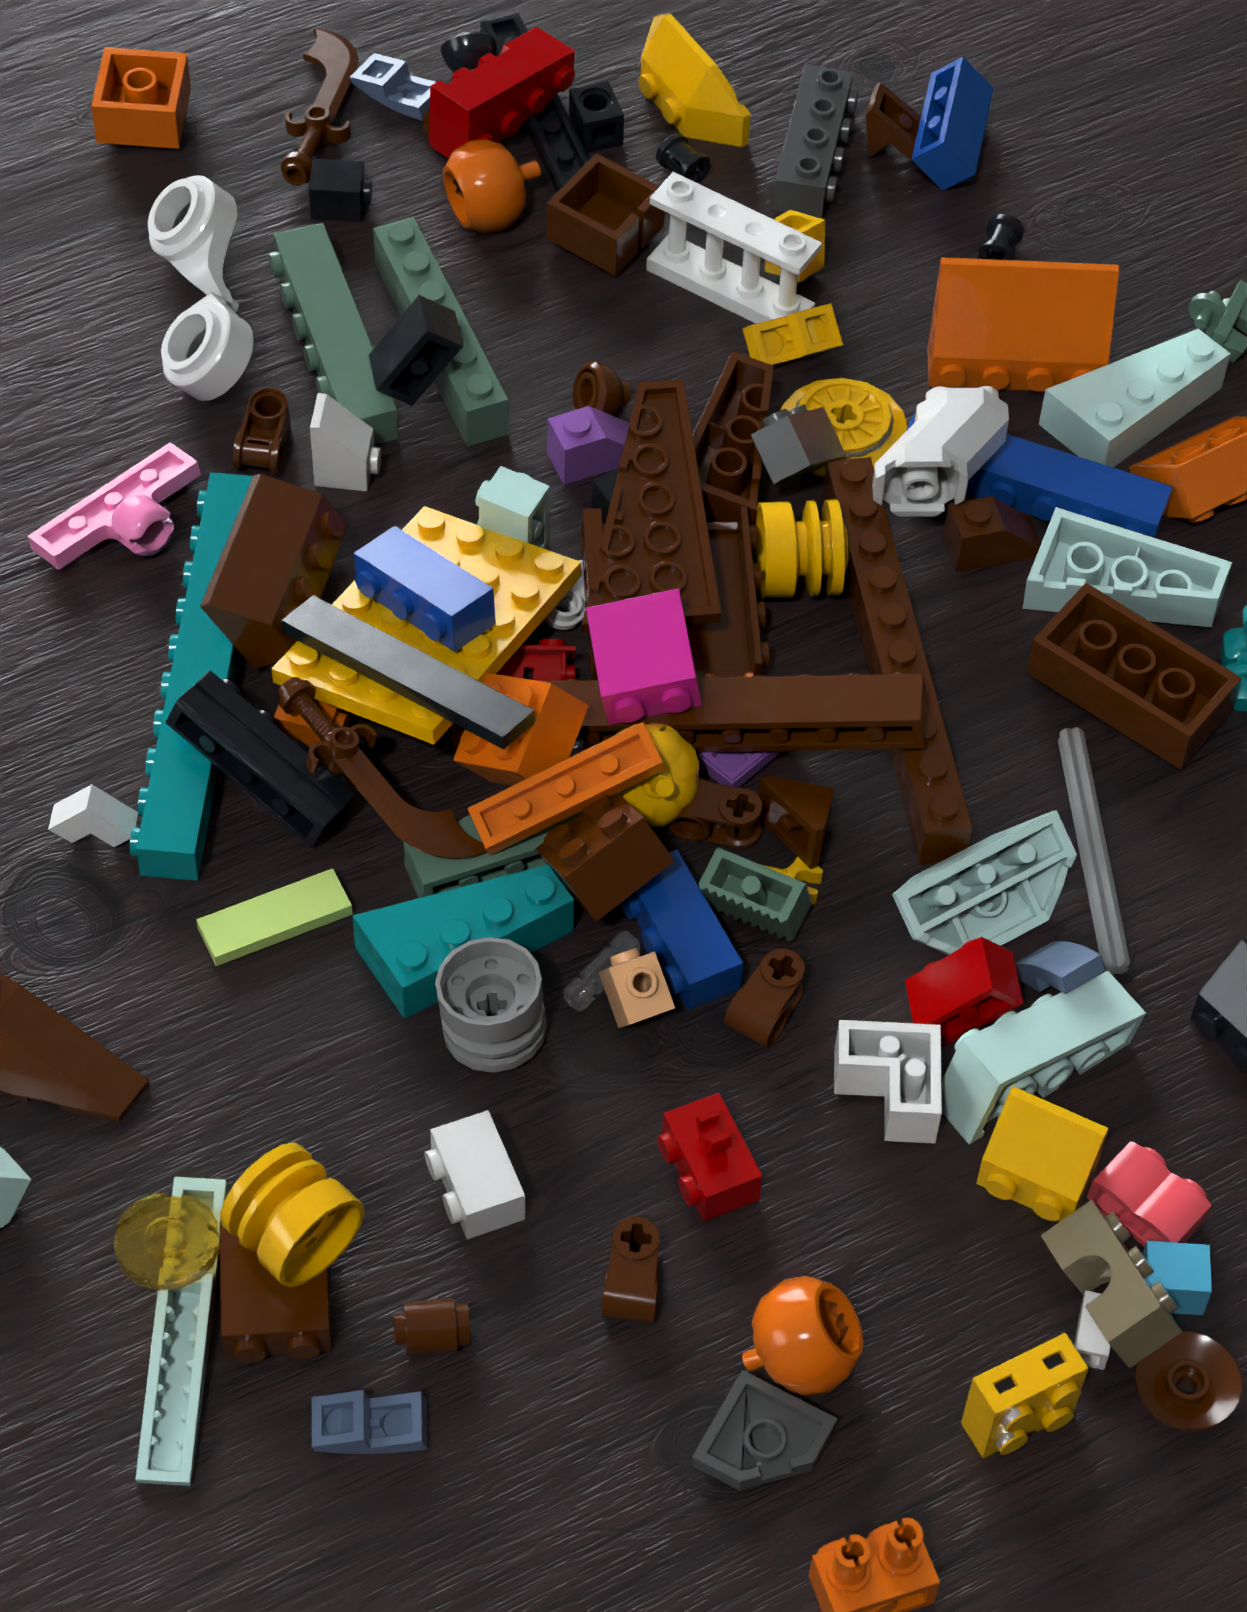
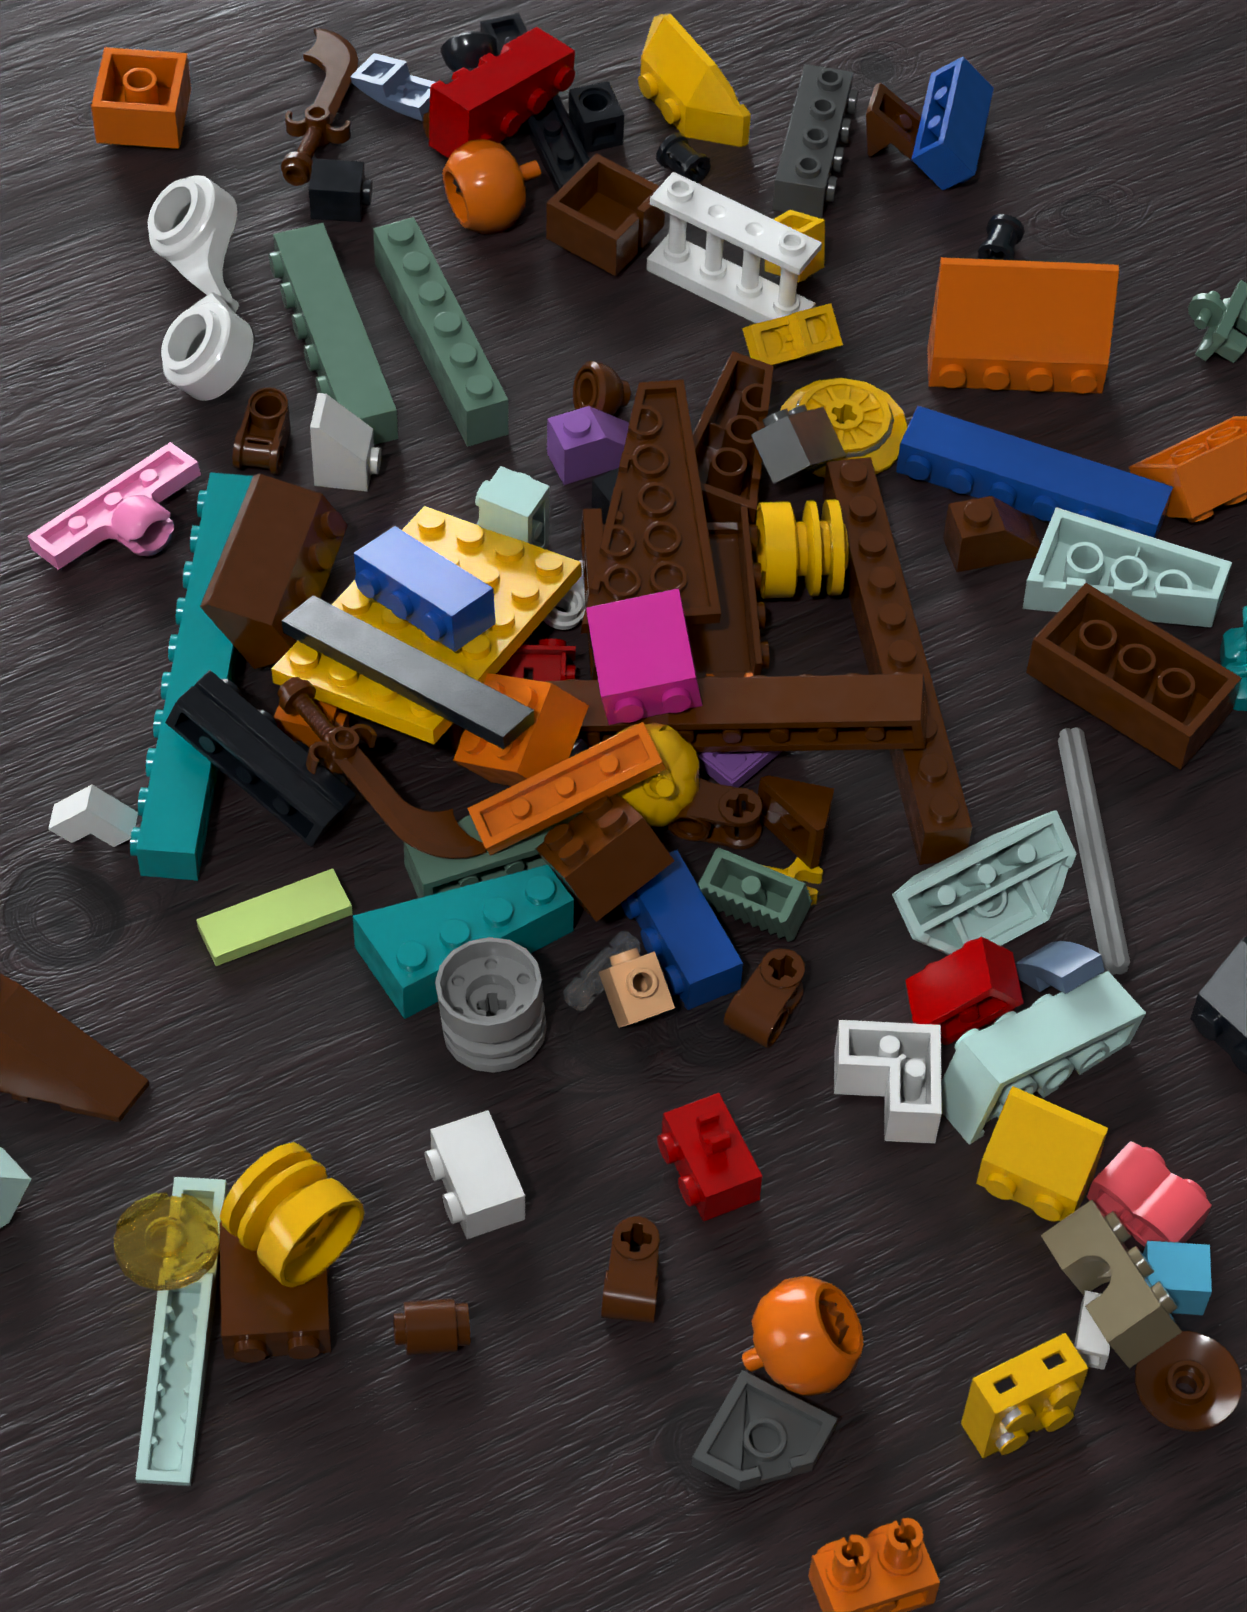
sand blue slope [312,1390,428,1454] -> none
black brick [369,295,464,406] -> none
white brick [872,386,1009,517] -> none
light aqua wedge [1039,329,1231,467] -> none

